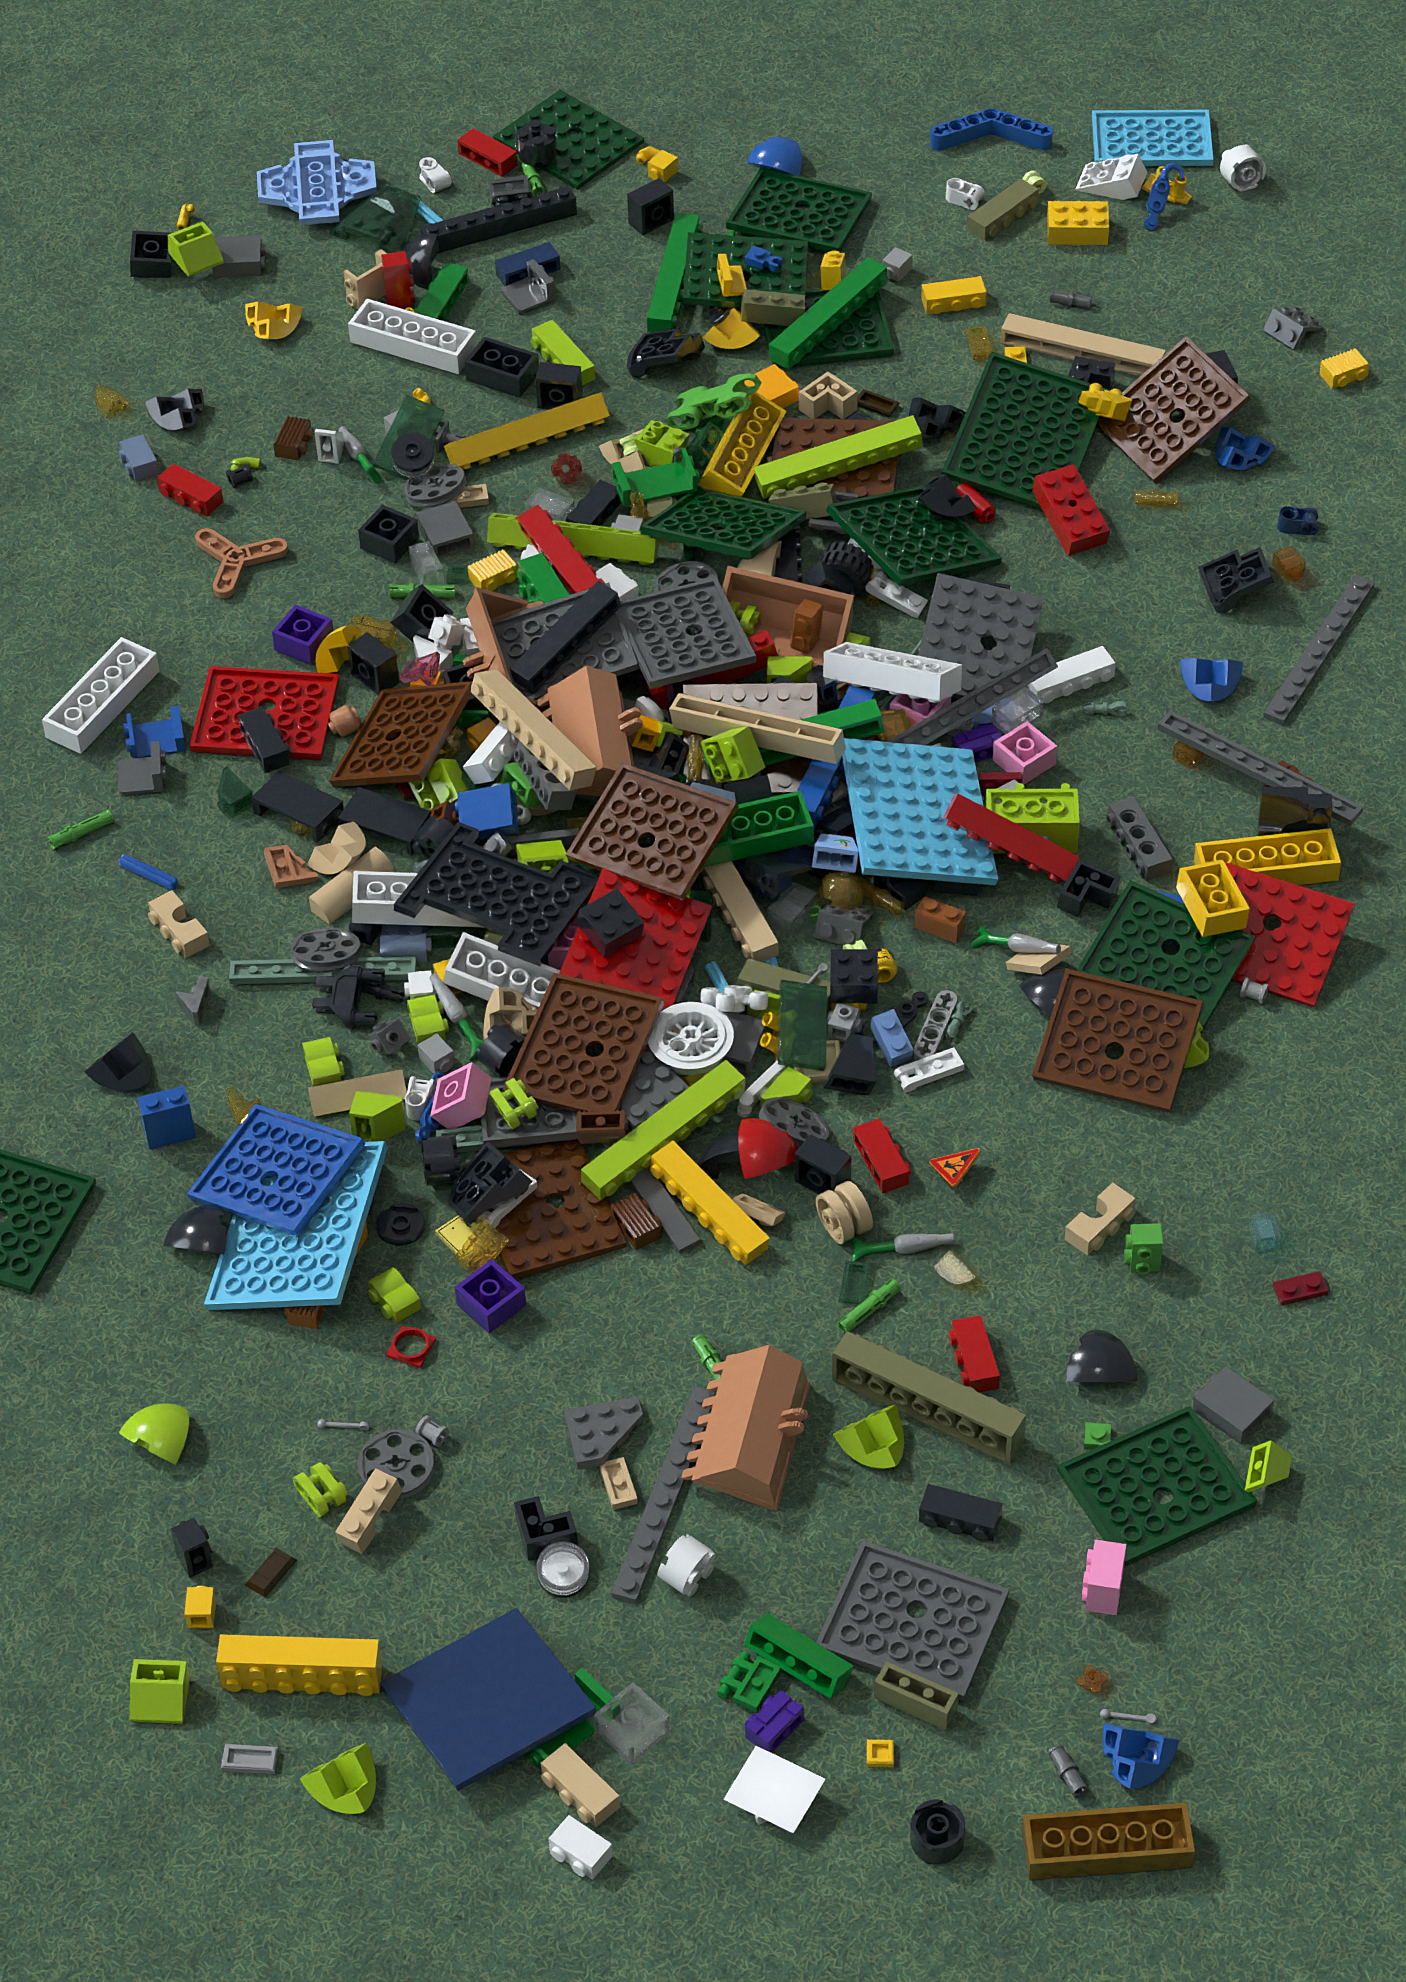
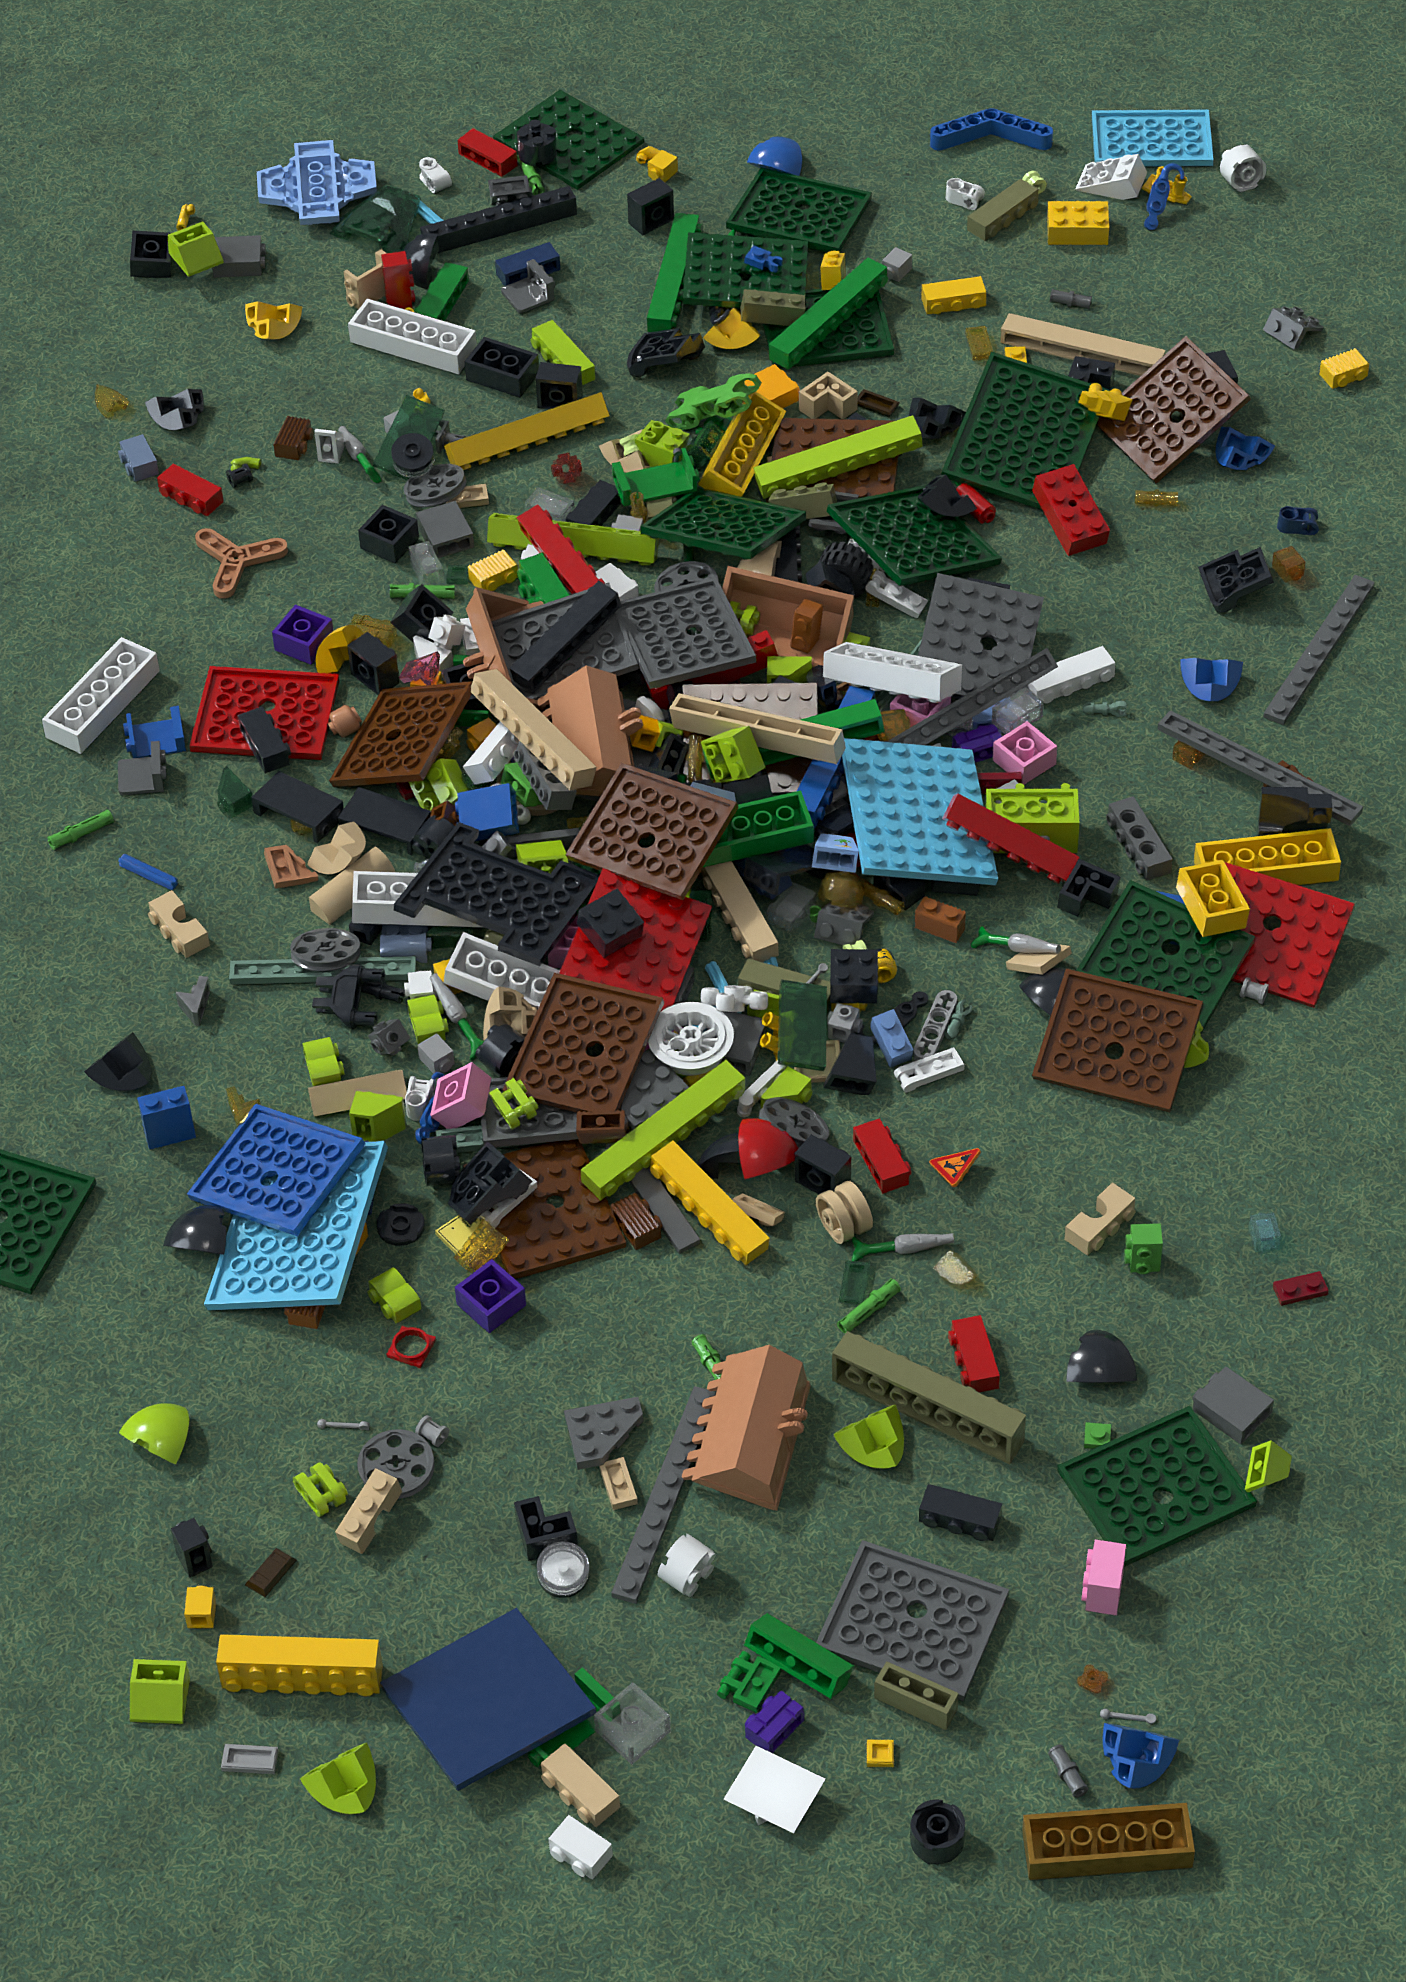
yellow panel [717,254,747,296] -> none

